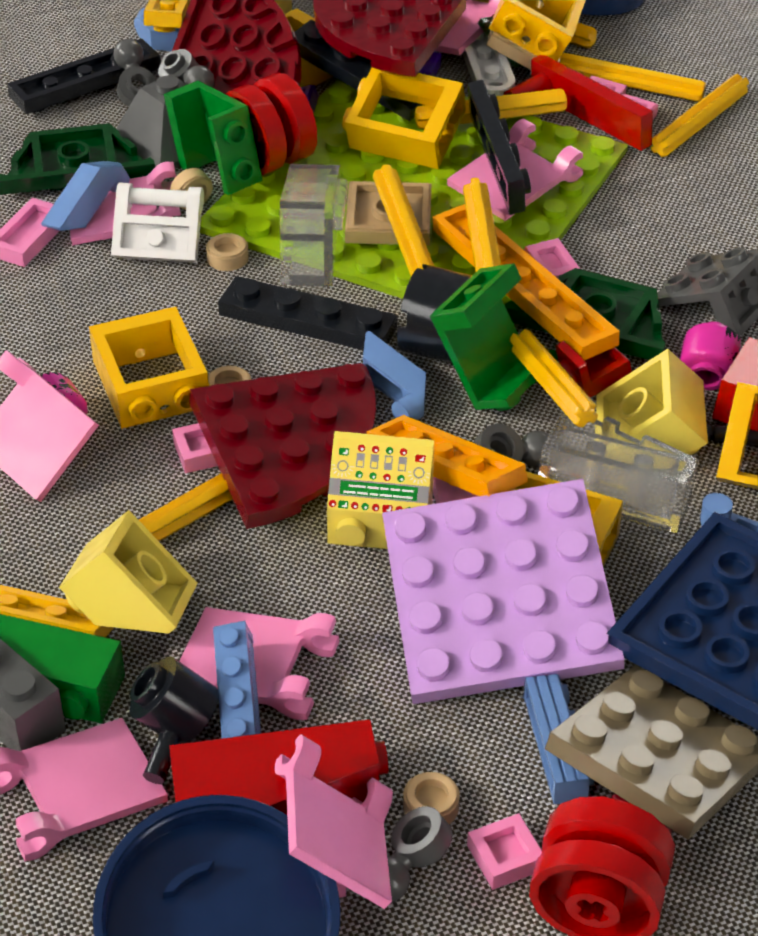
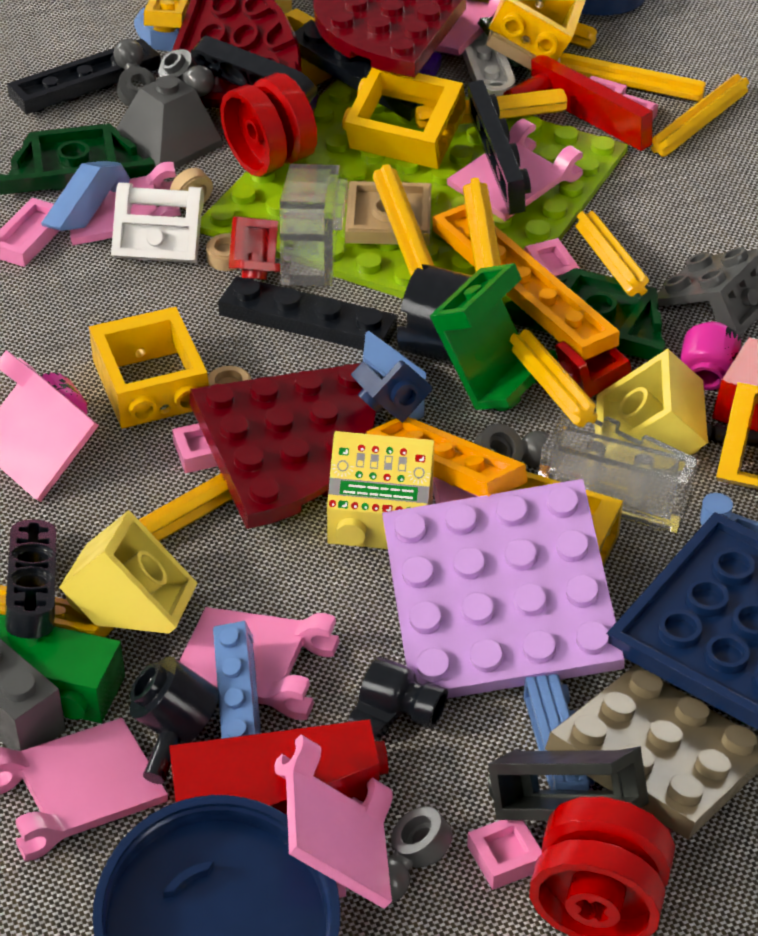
green panel [164,81,263,195] -> none
tan tile [403,772,460,824] -> none
none -> black beam [5,520,56,639]
none -> black beam [191,36,317,103]
none -> red bracket [229,217,281,280]
none -> black piece [348,656,448,741]
none -> dark blue bracket [351,361,432,423]
none -> pearl dark grey window [488,746,649,821]
none -> yellow axle [575,211,649,297]

